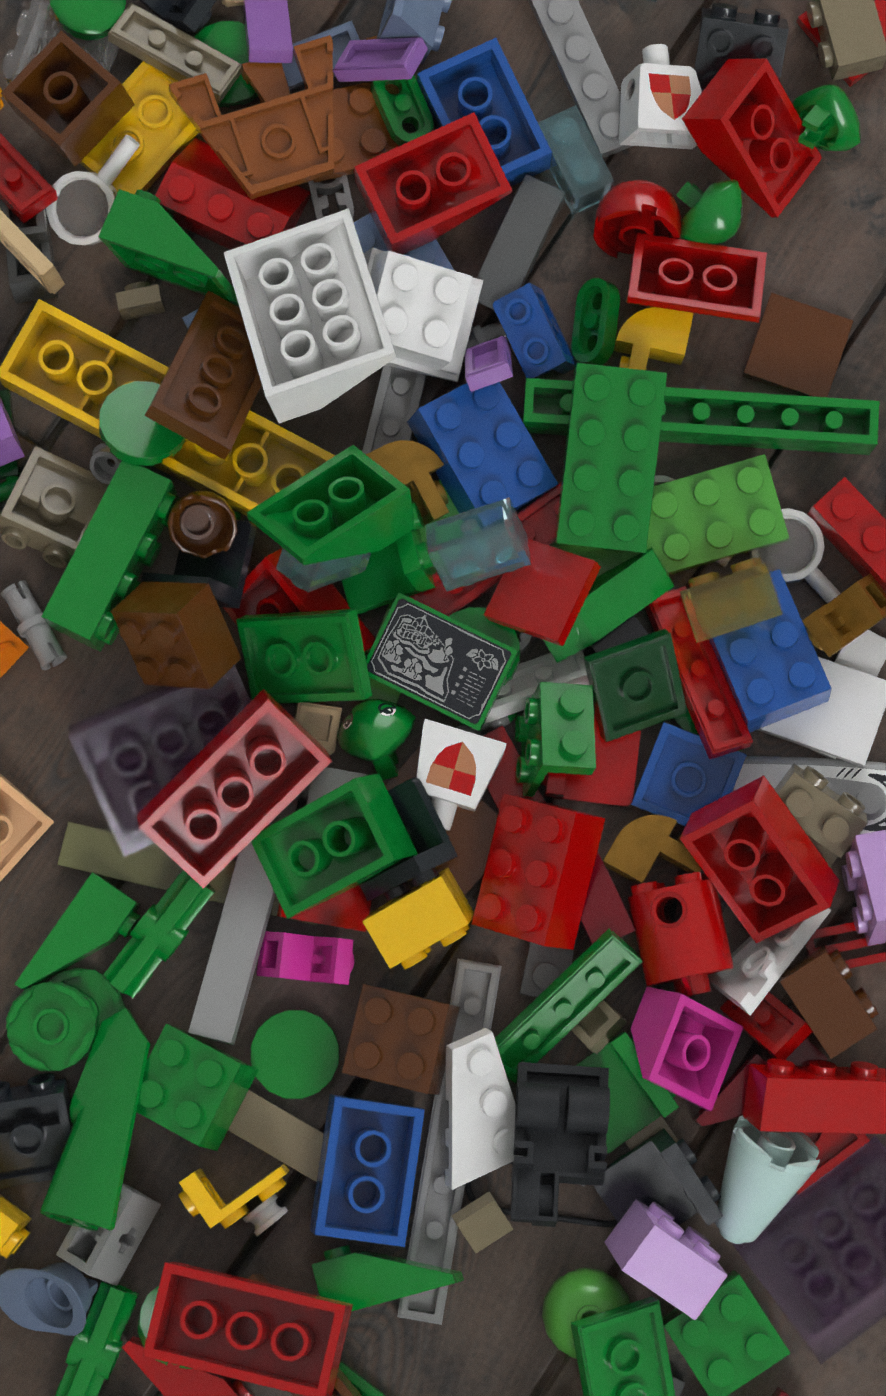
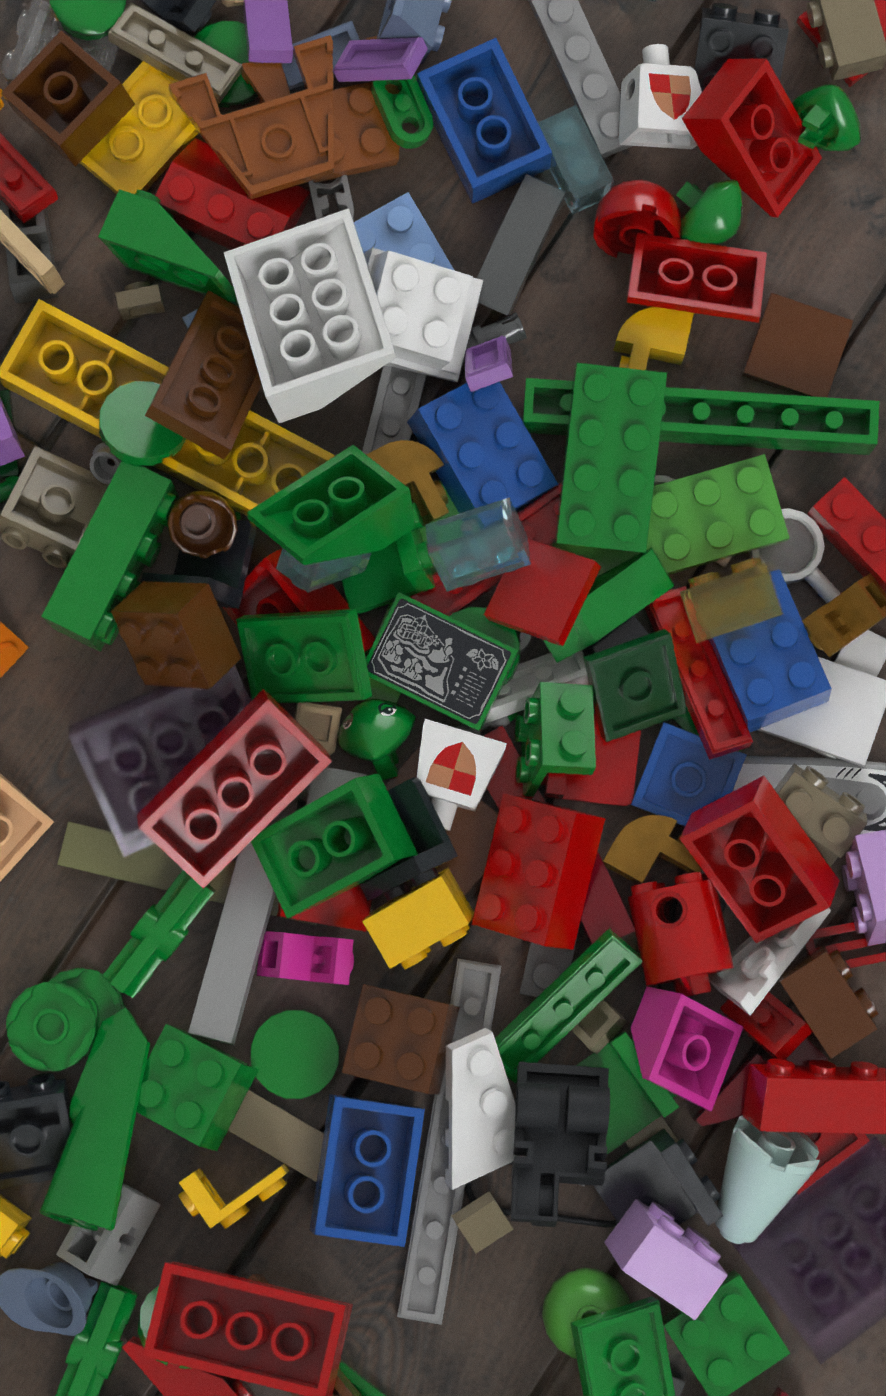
light grey pin [1,580,67,670] -> none
green slope [15,872,141,989] -> none
piece [46,134,140,245] -> none
white bush [243,1194,288,1236] -> none
green slope [312,1245,464,1311] -> none
red slope [354,112,512,255] -> none
blue bracket [493,283,576,379] -> none
green plate [571,278,620,365] -> none

